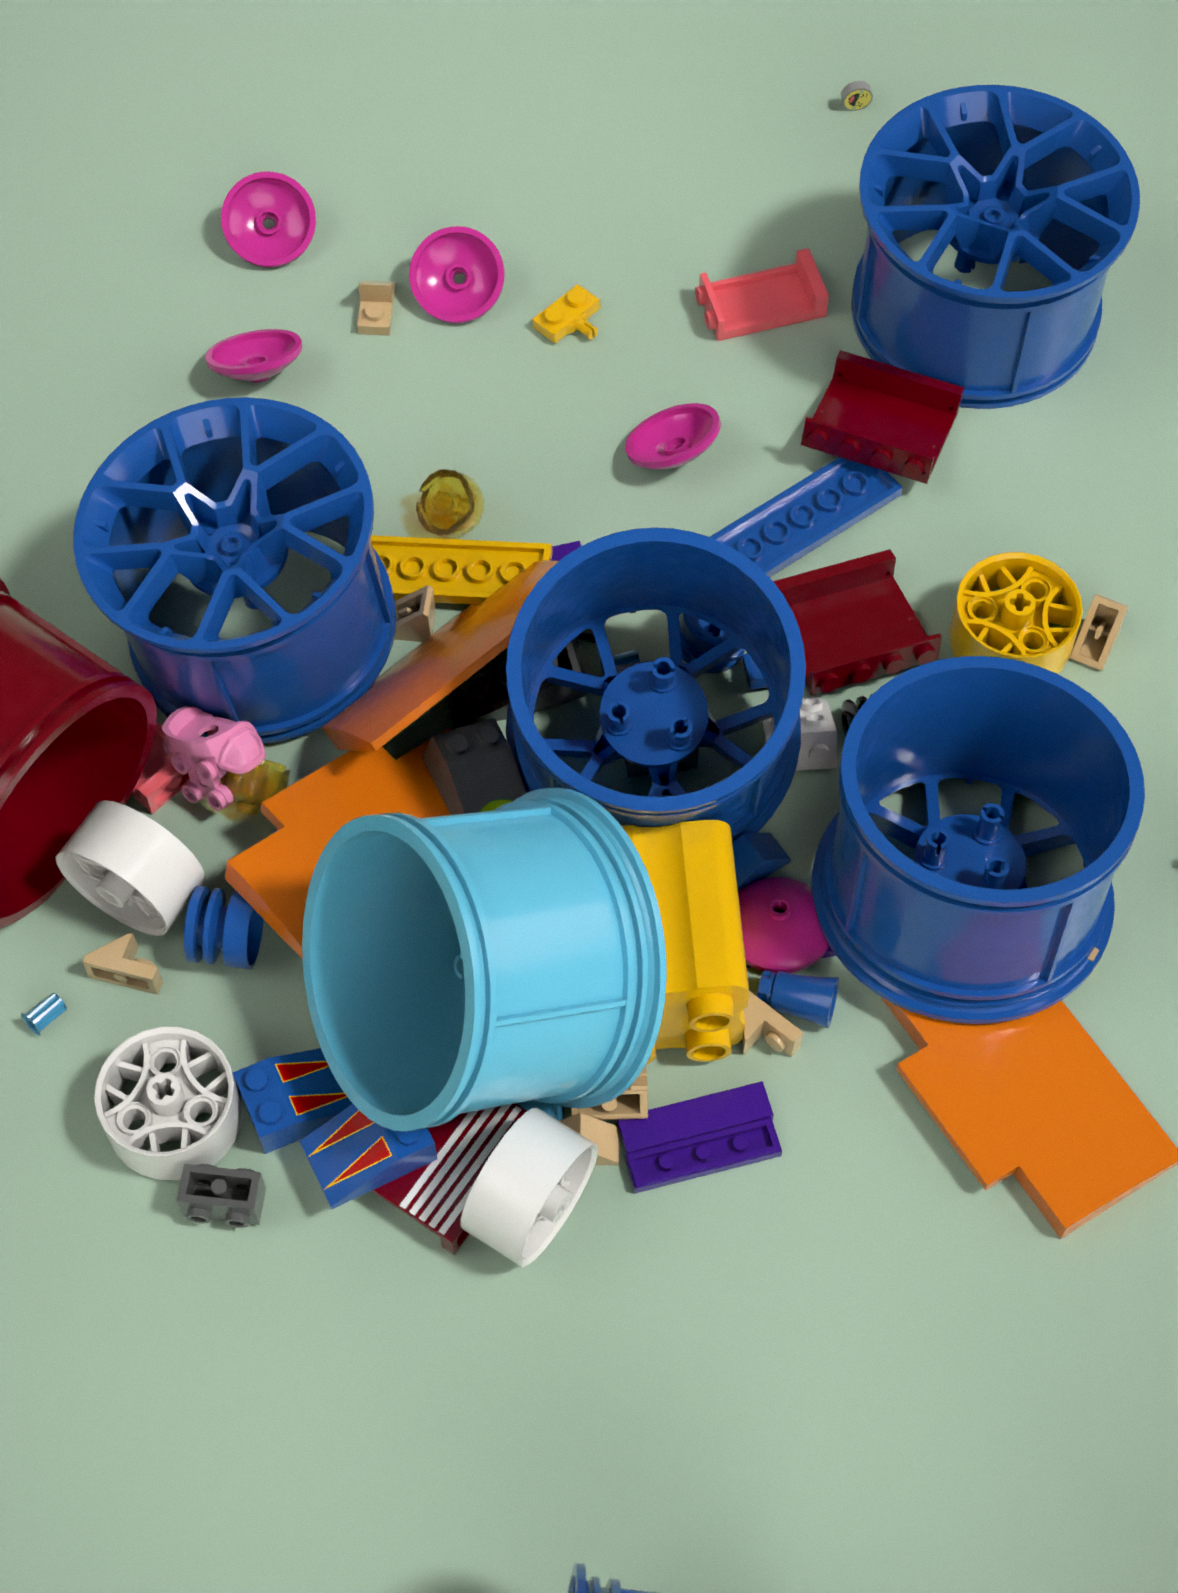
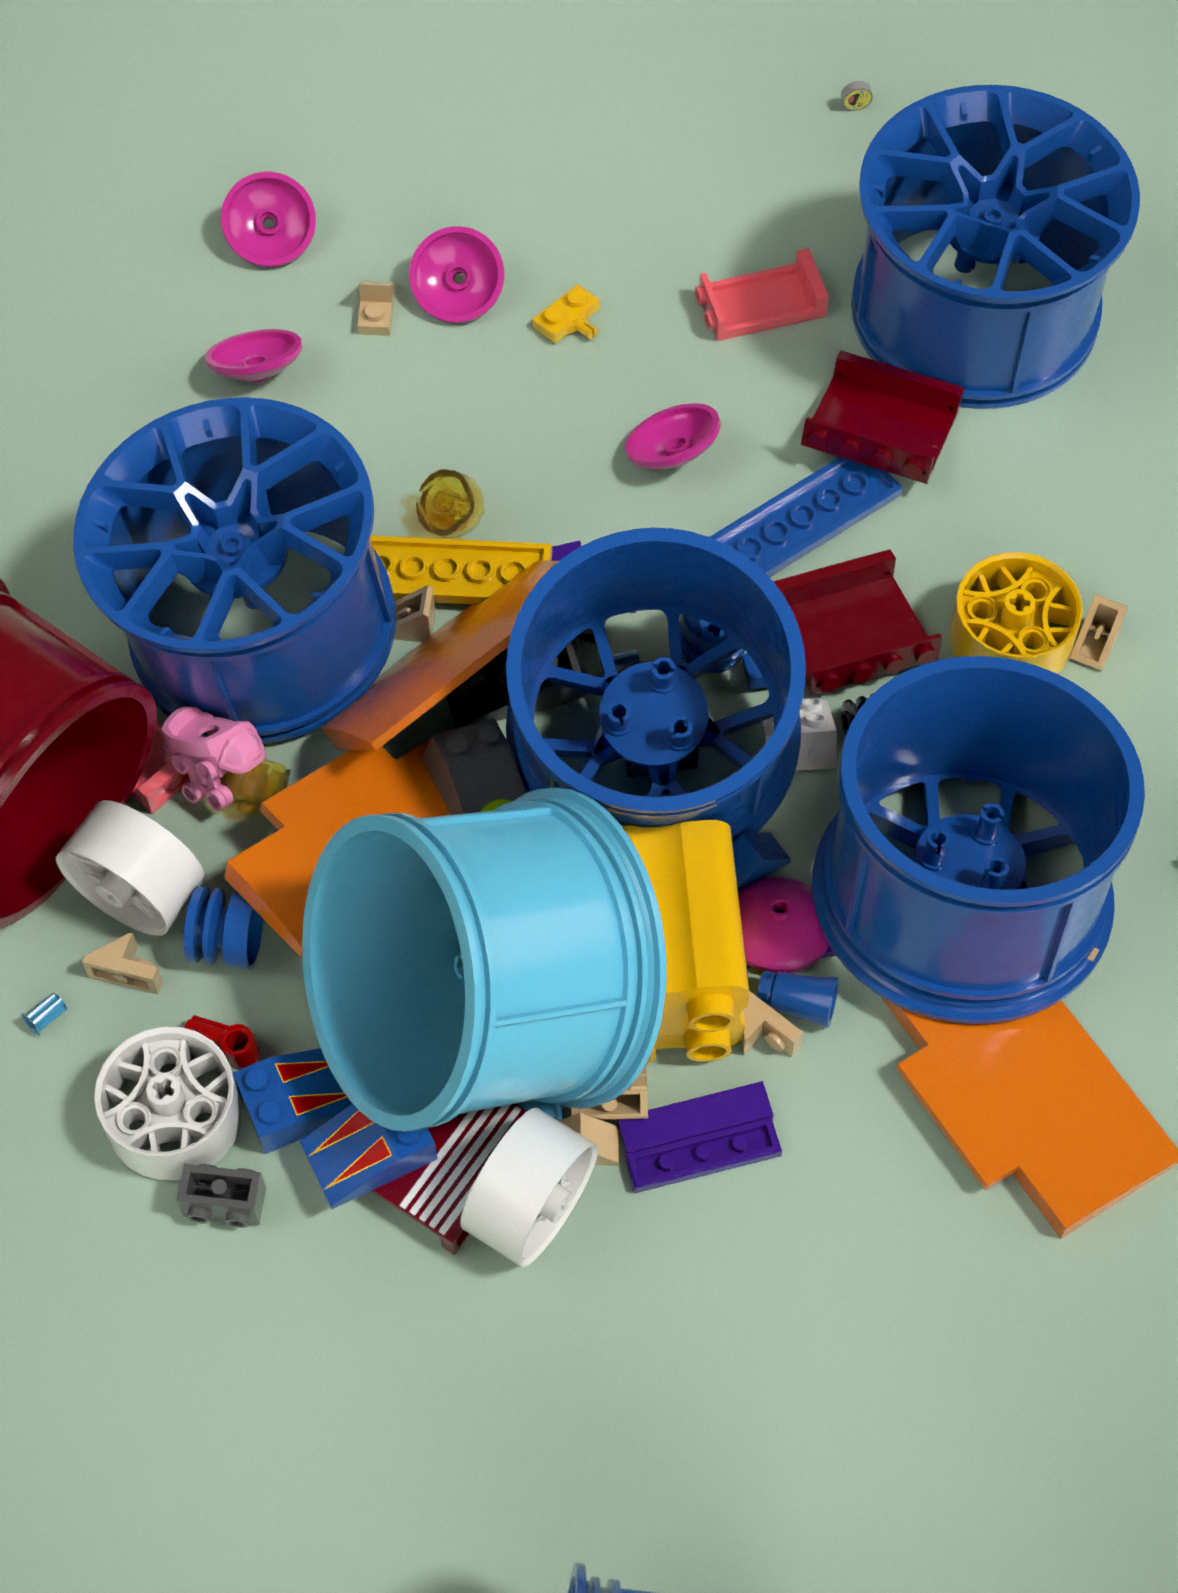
none -> red piece [184,1015,260,1070]

